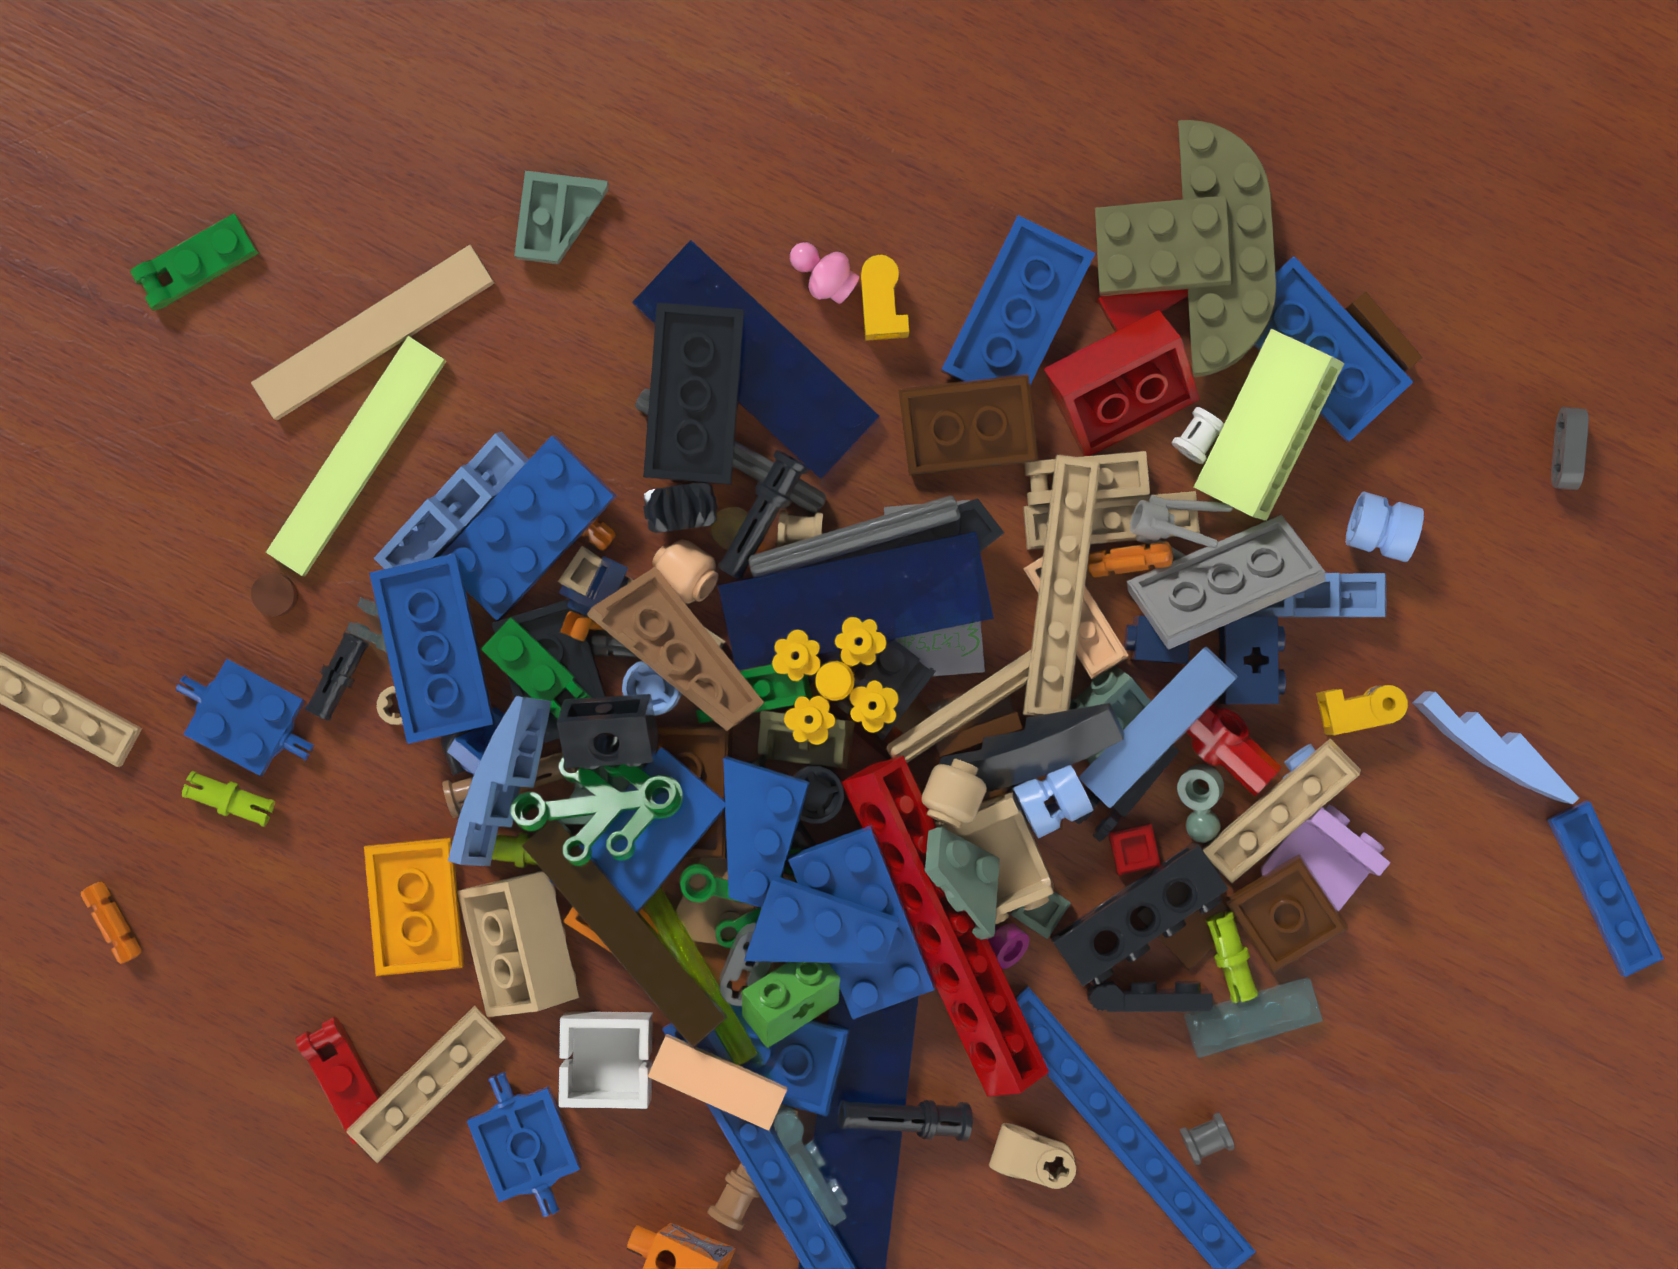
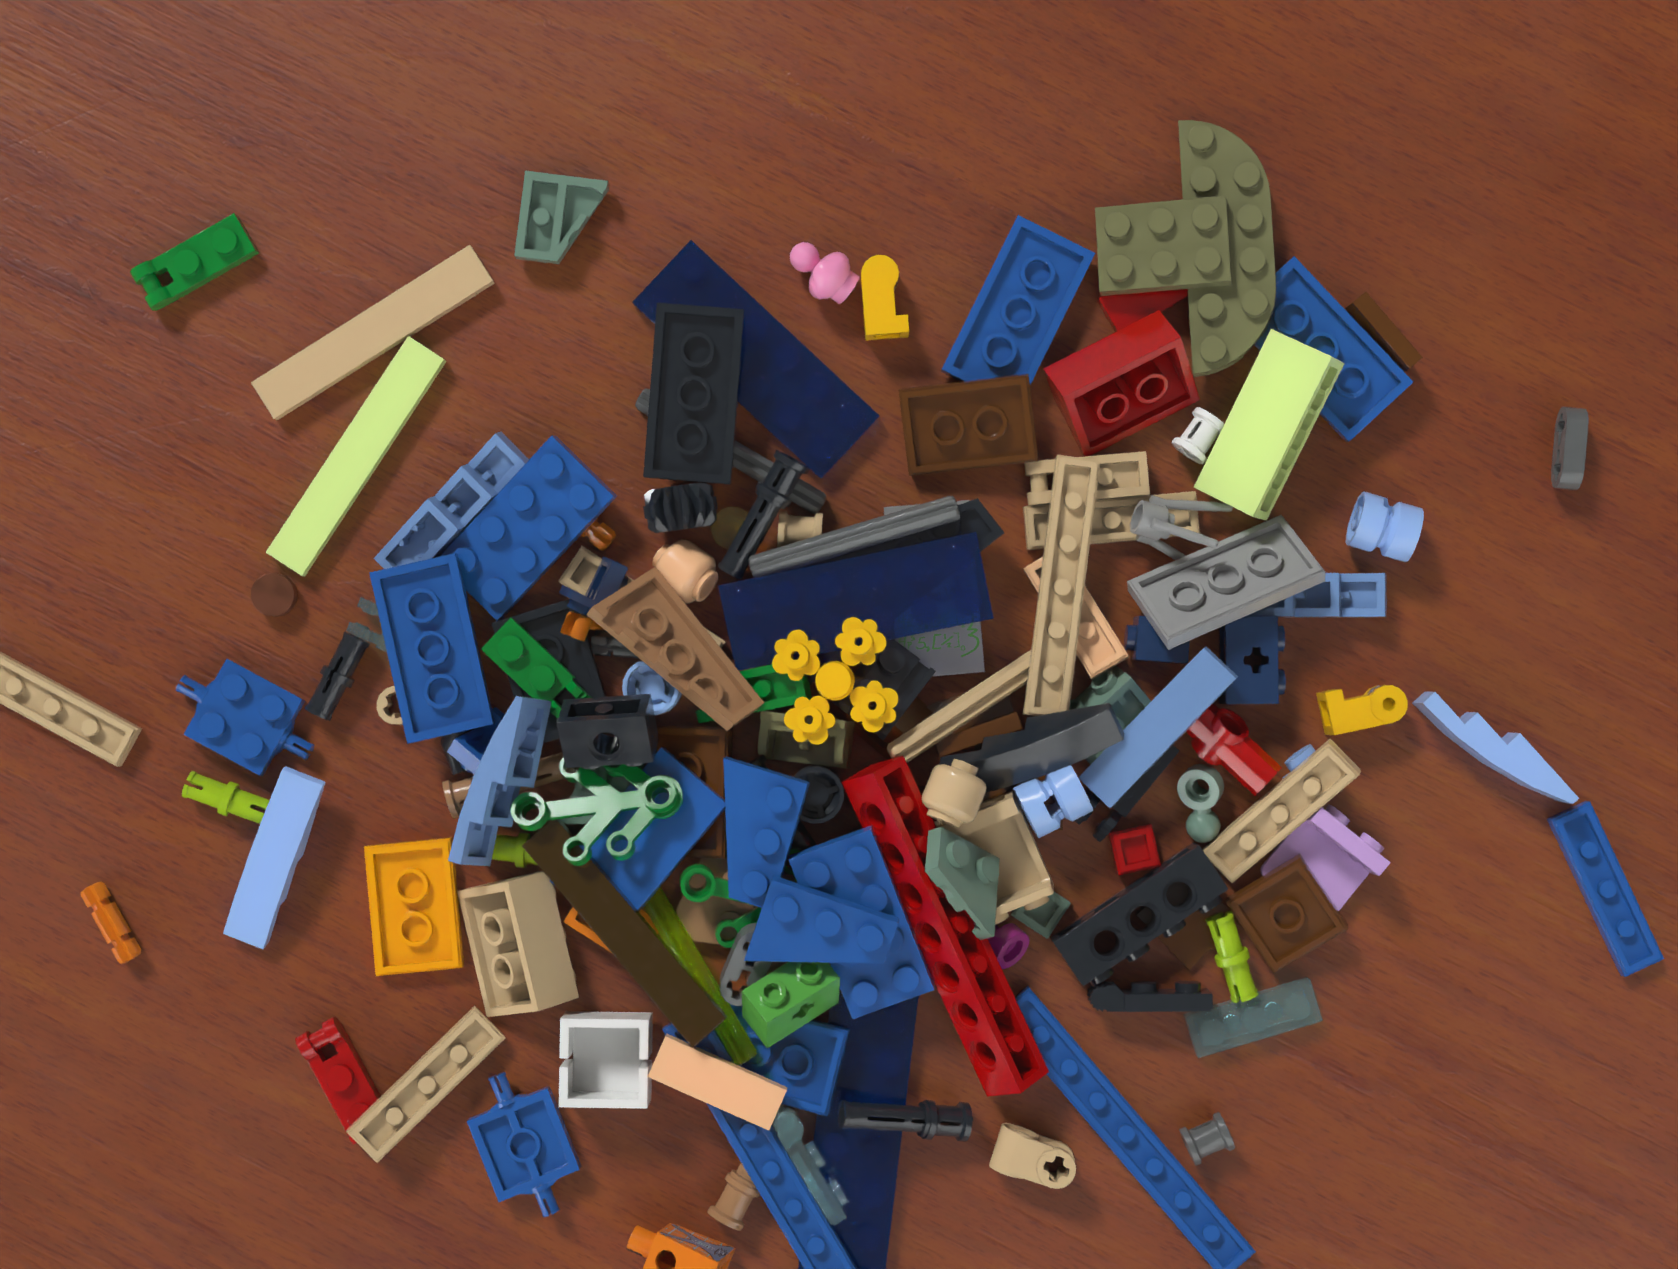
orange axle [1088,541,1173,577] -> none
none -> light blue slope [223,766,326,949]

